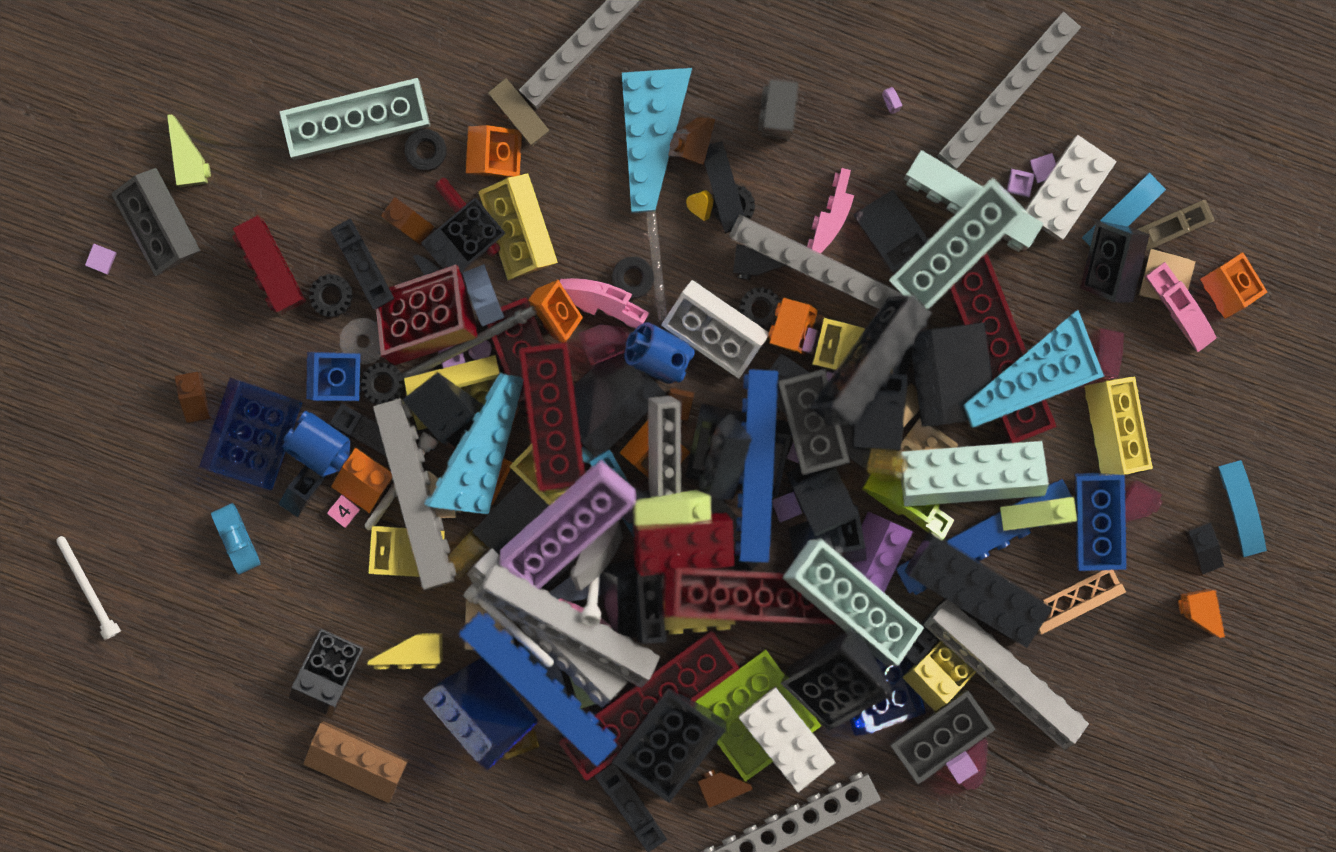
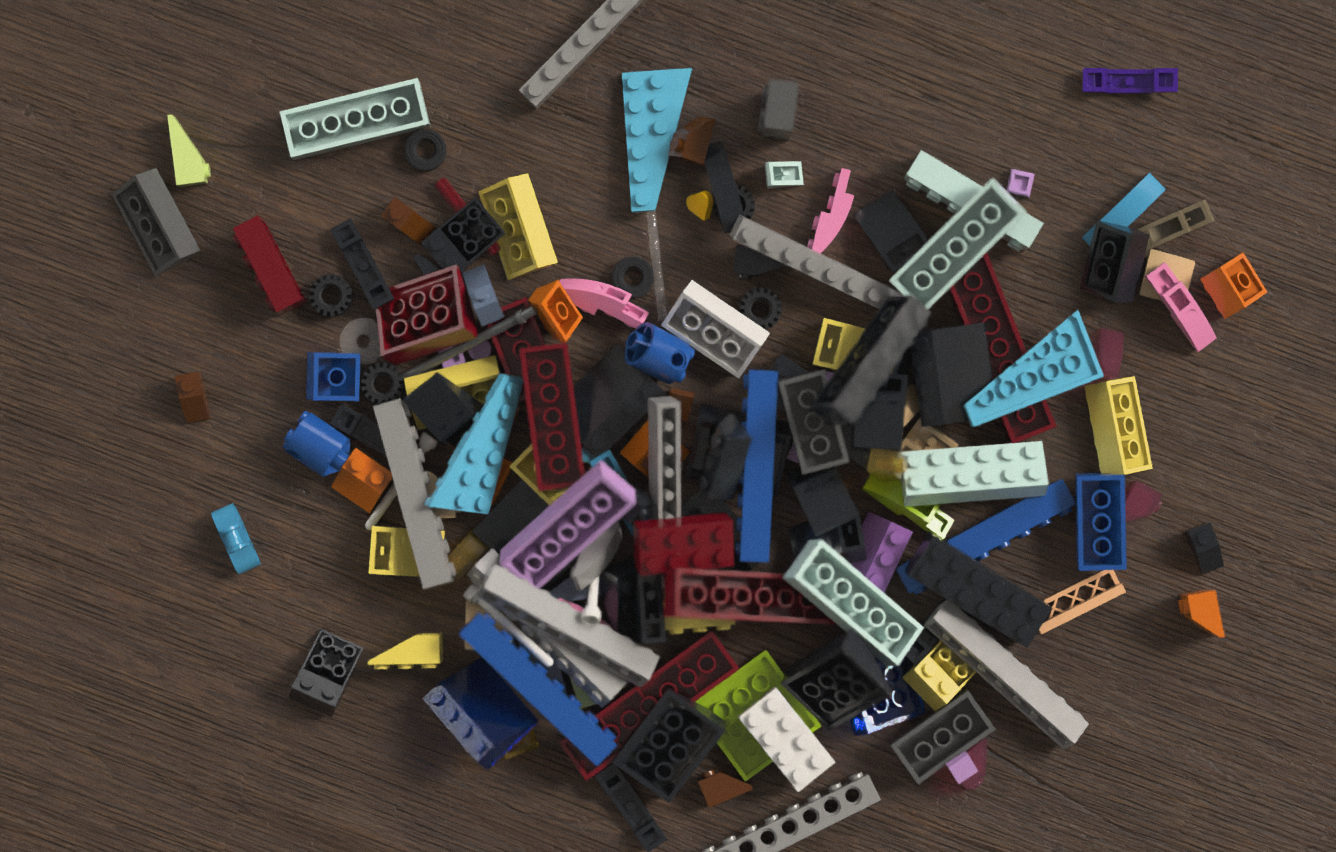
white piece [57,536,121,640] -> none
lavender tile [85,244,117,274] -> none
clear blue slope [200,377,302,491] -> none
black slope [278,466,328,517] -> none
medium nougat slope [304,721,409,803] -> none
bright pink tile [327,495,361,528] -> none
orange slope [466,125,522,177] -> none
dark tan slope [488,78,550,147] -> none
clear pink slope [578,325,629,365] -> none
yellowish green slope [633,490,711,525] -> none
orange slope [768,298,818,356] -> none
lavender slope [772,492,802,522] -> none
lavender tile [802,328,820,355] -> none
lavender tile [883,87,902,114] -> none
light grey brick [937,12,1081,170] -> none
yellowish green slope [1000,497,1077,531] -> none
white brick [1025,135,1117,241] -> none
lavender tile [1029,153,1056,183] -> none
dark azure slope [1218,460,1267,557] -> none
none -> light aqua slope [765,161,804,189]
none -> dark purple slope [1083,68,1178,94]

